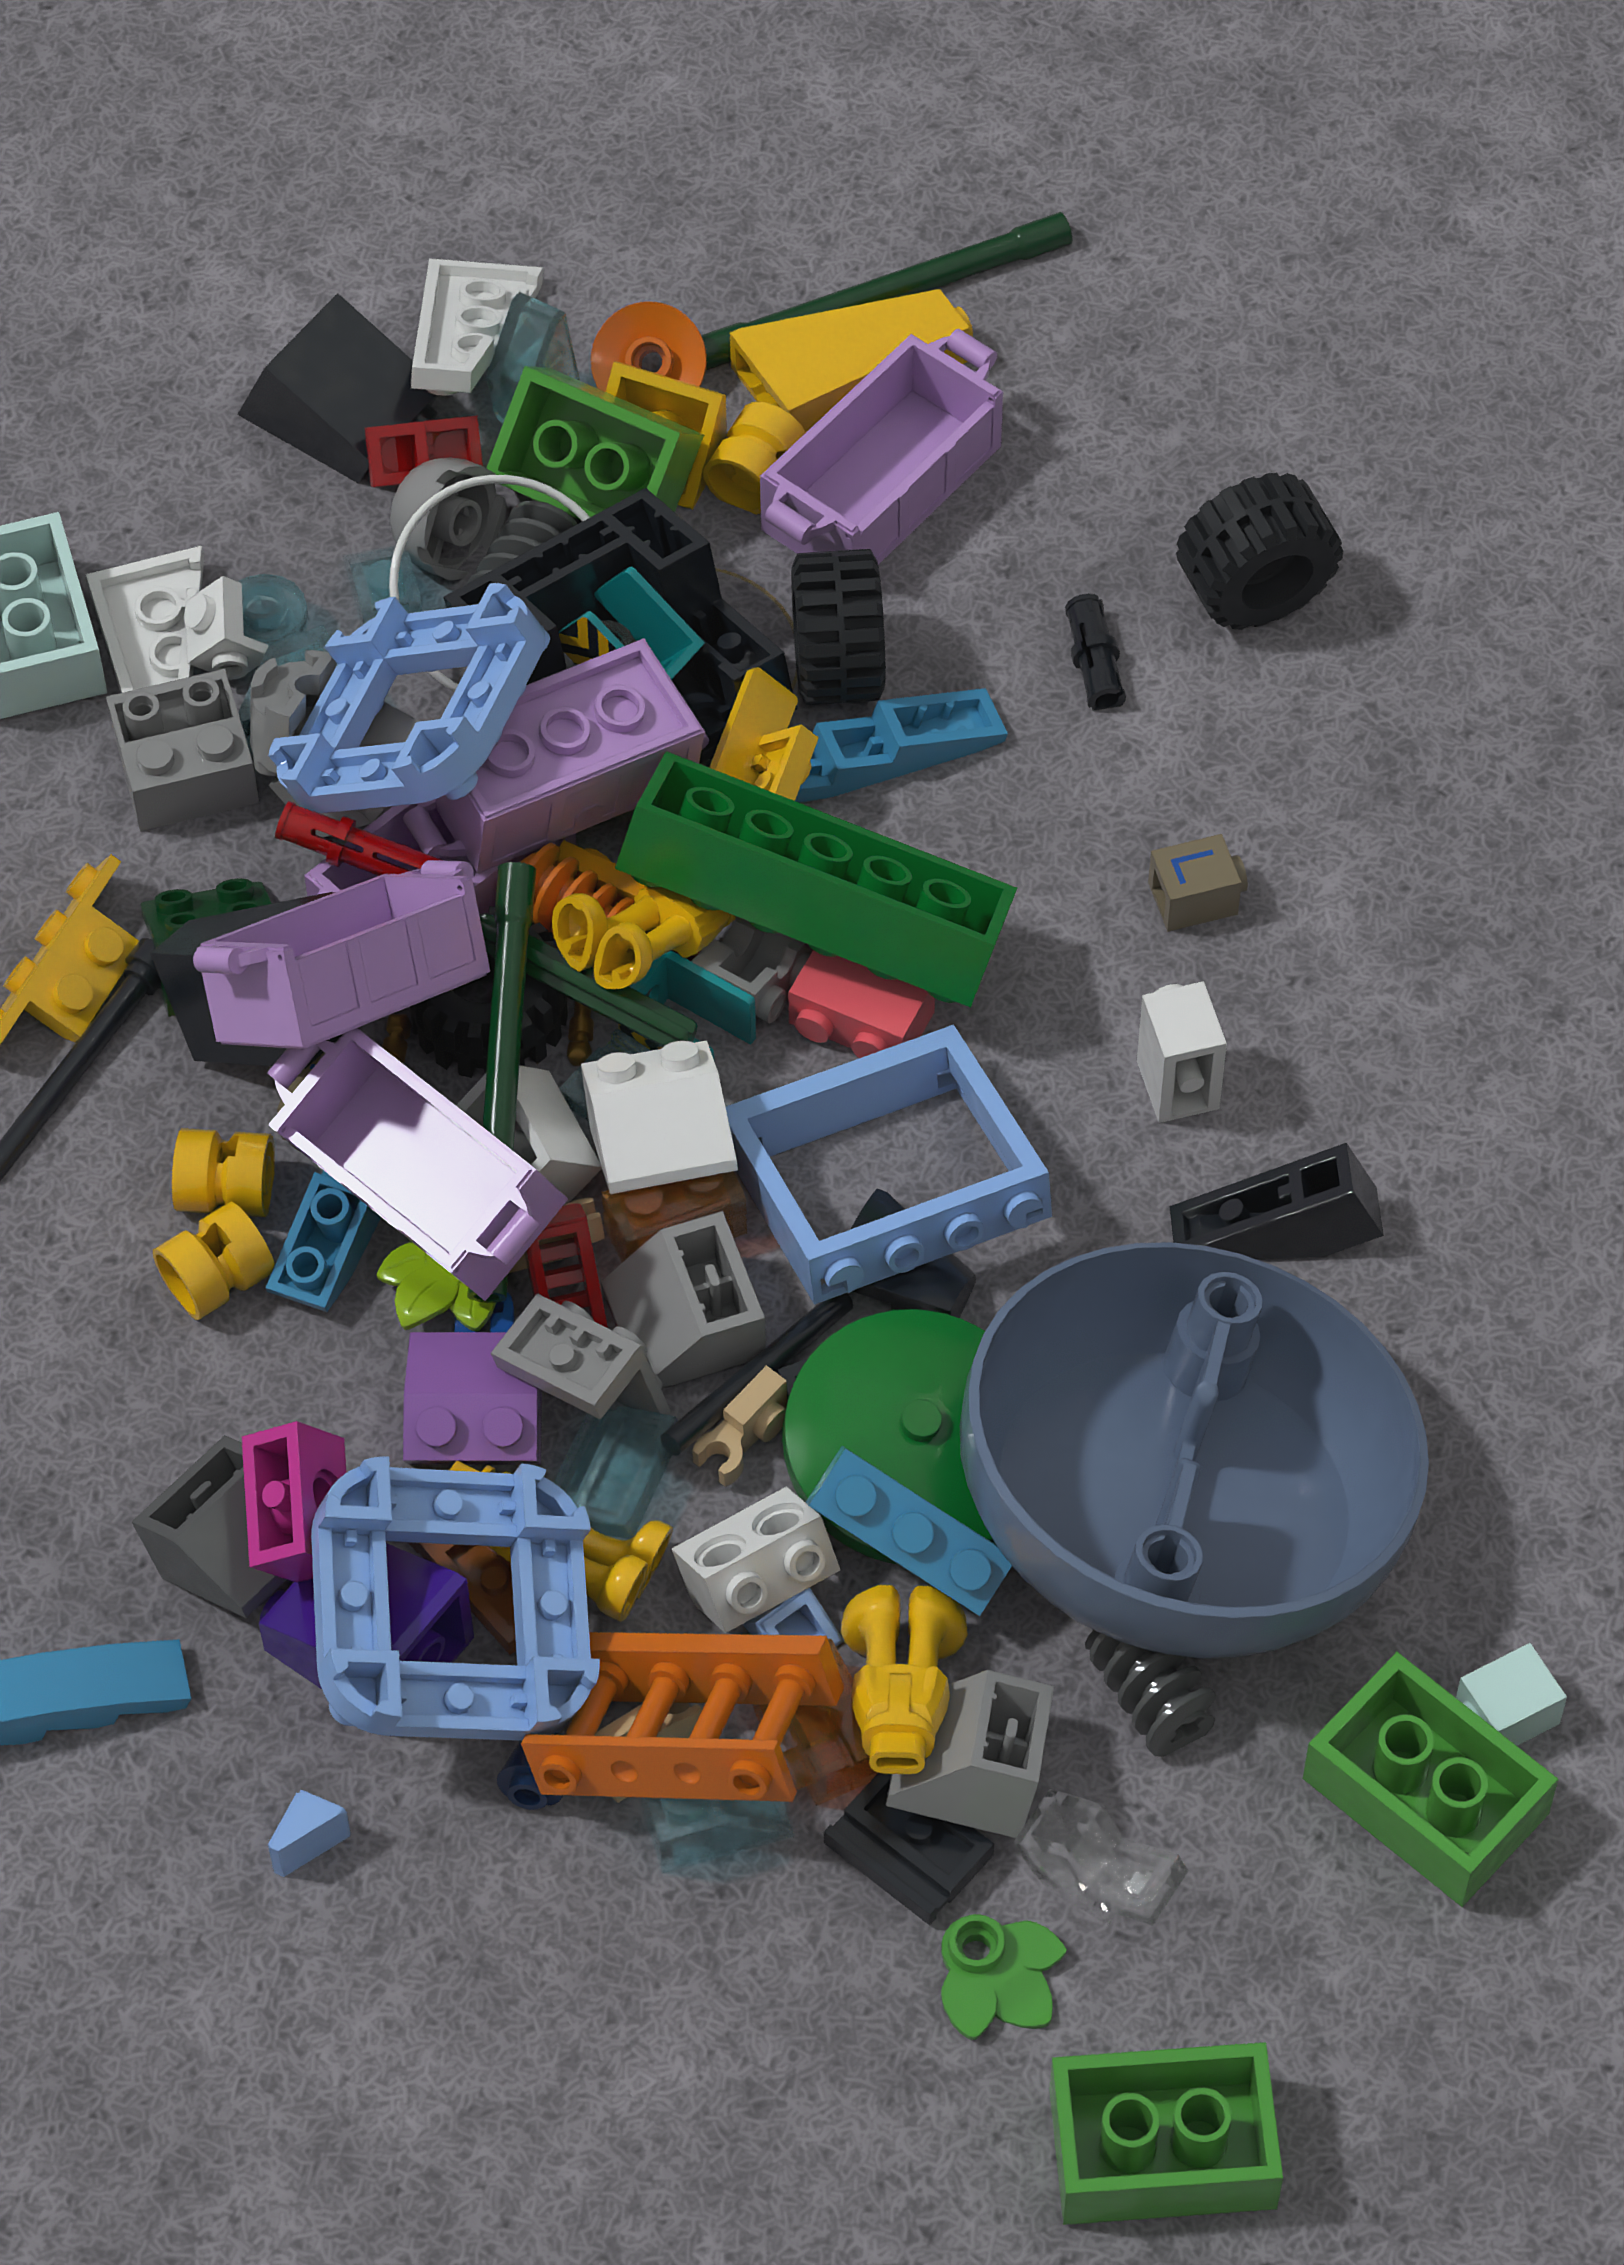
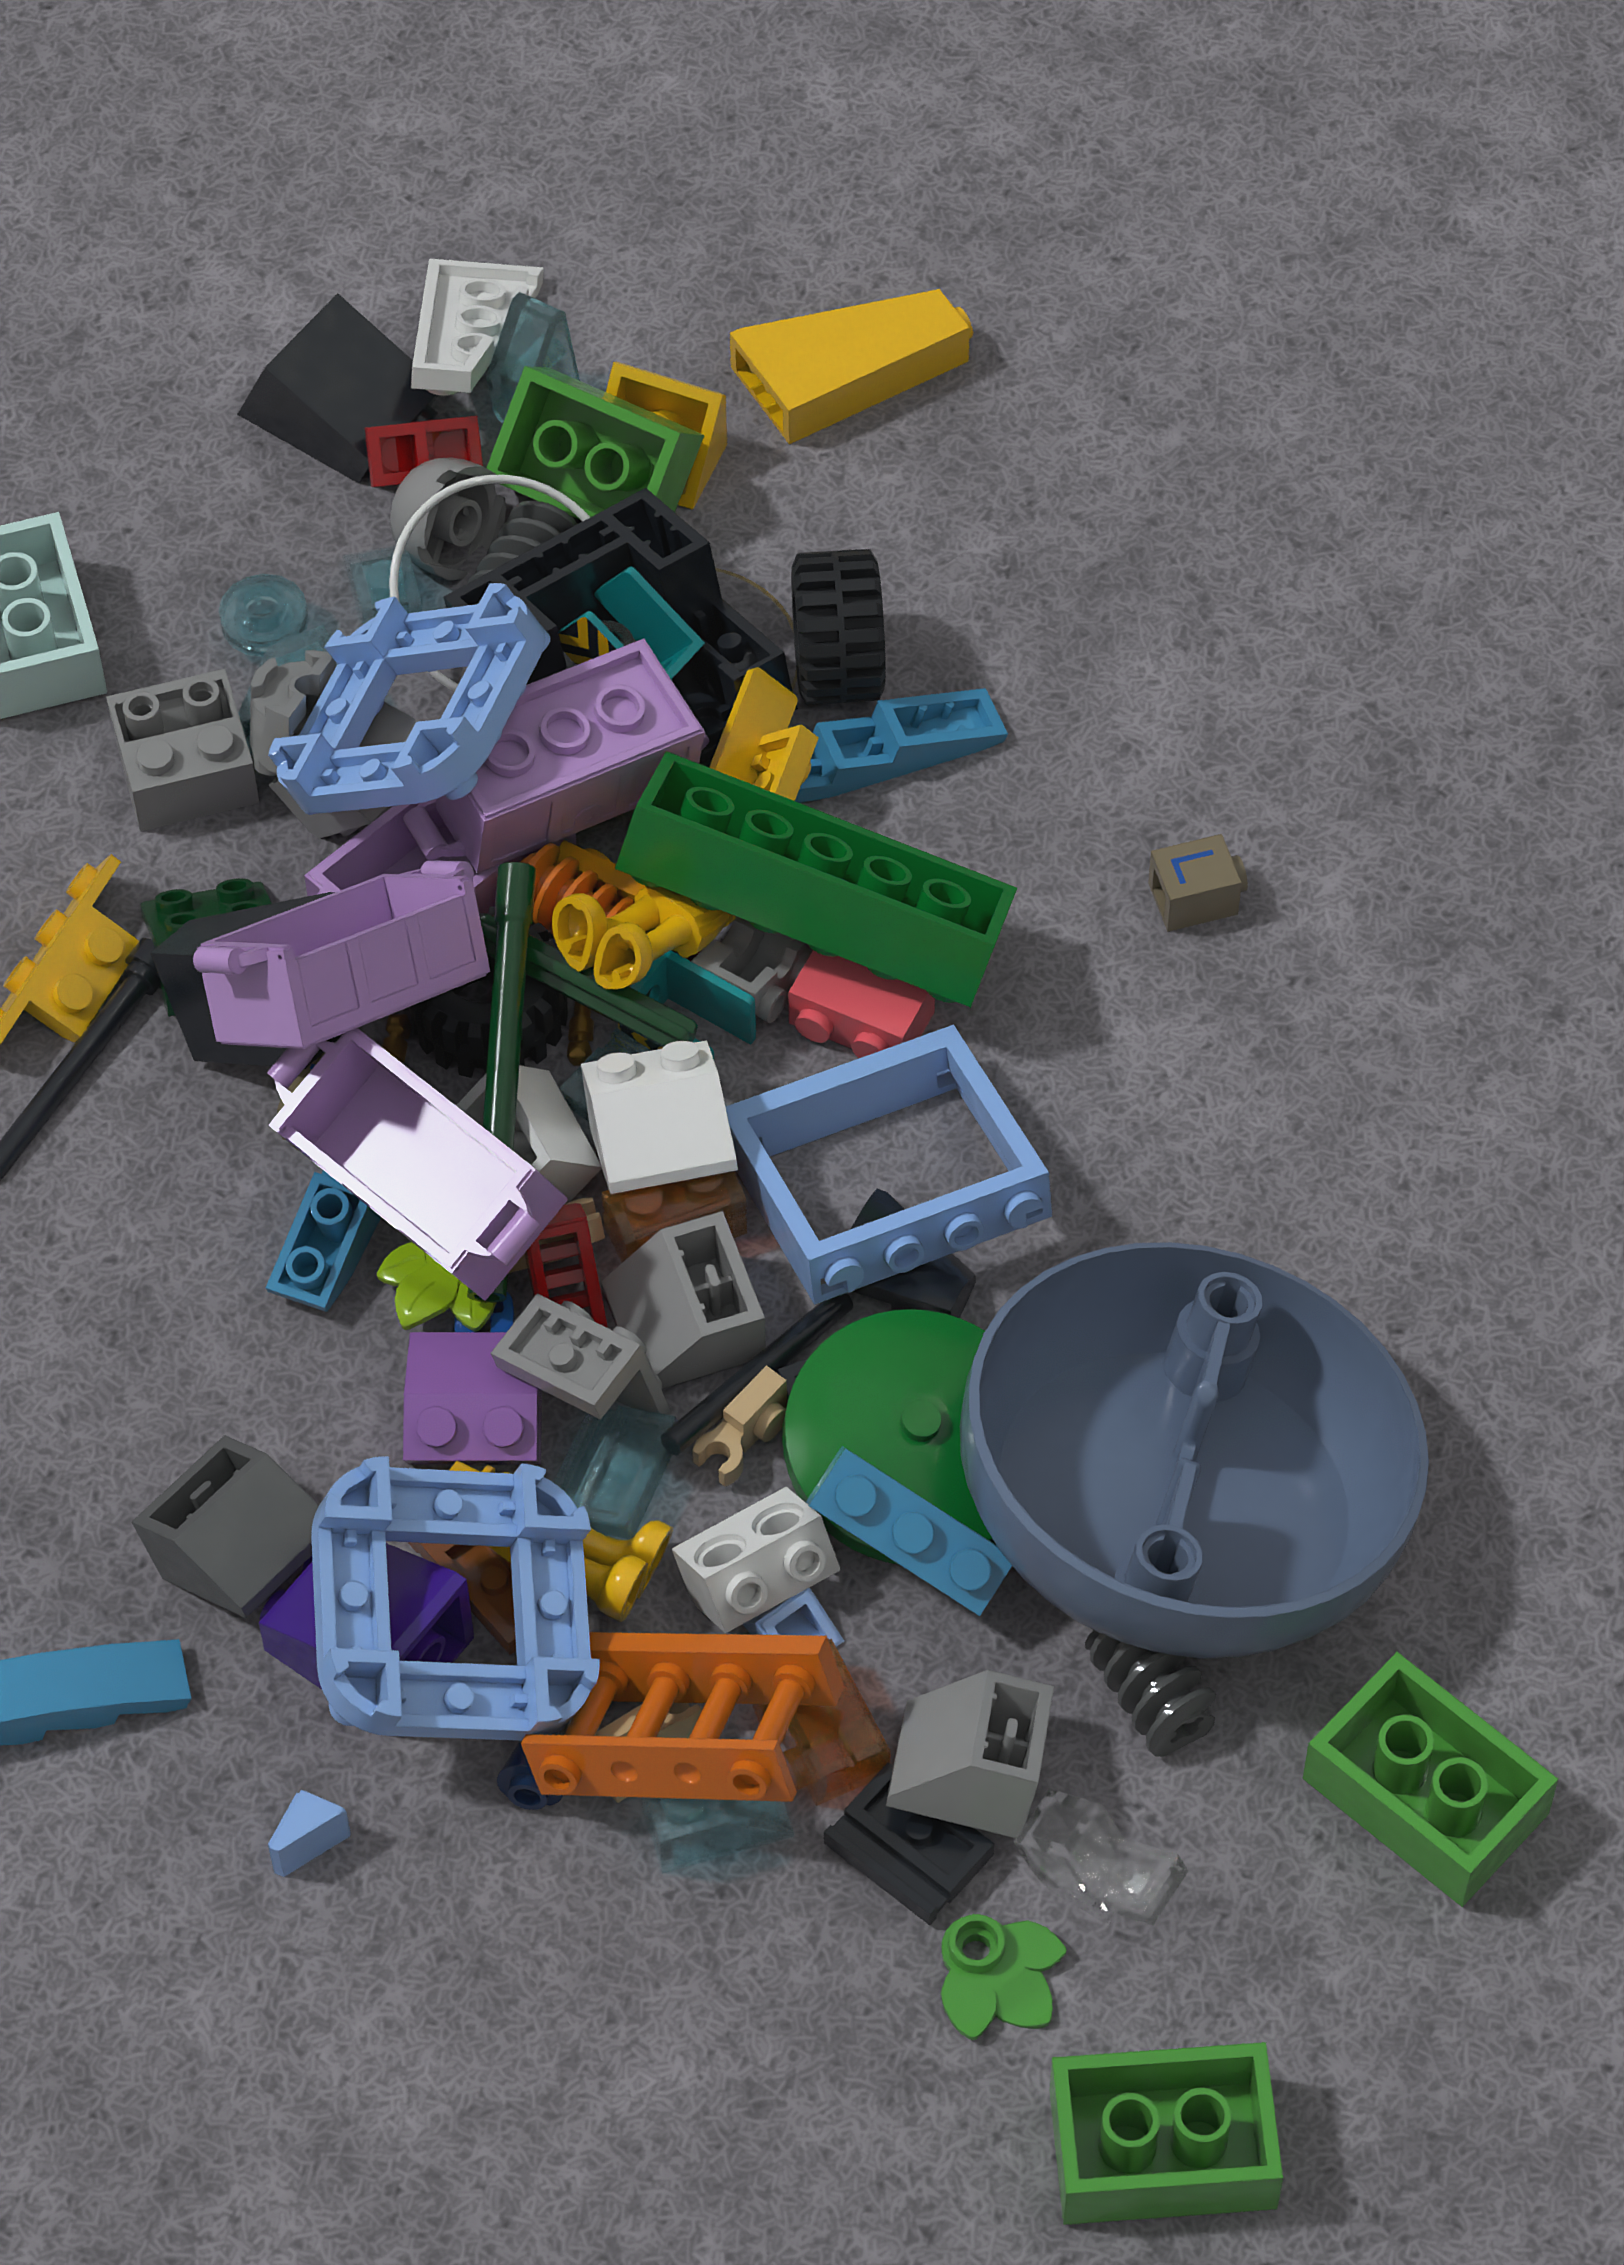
white wing [86,546,204,693] -> none
yellow wheel [153,1202,275,1320] -> none
yellow wheel [172,1128,275,1217] -> none
white bracket [184,576,270,680] -> none
dark pink brick [242,1421,347,1583] -> none
red pin [275,801,443,876] -> none
orange dish [591,301,707,392] -> none
dark green piece [701,212,1072,370] -> none
yellow wheel [703,402,806,514] -> none
lavender container [760,329,1003,565] -> none
yellow piece [841,1585,968,1774] -> none
black pin [1065,593,1126,710] -> none
white brick [1137,981,1227,1123] -> none
black slope [1169,1142,1384,1259] -> none
black tyre [1176,473,1343,630] -> none
light aqua brick [1456,1643,1567,1746] -> none

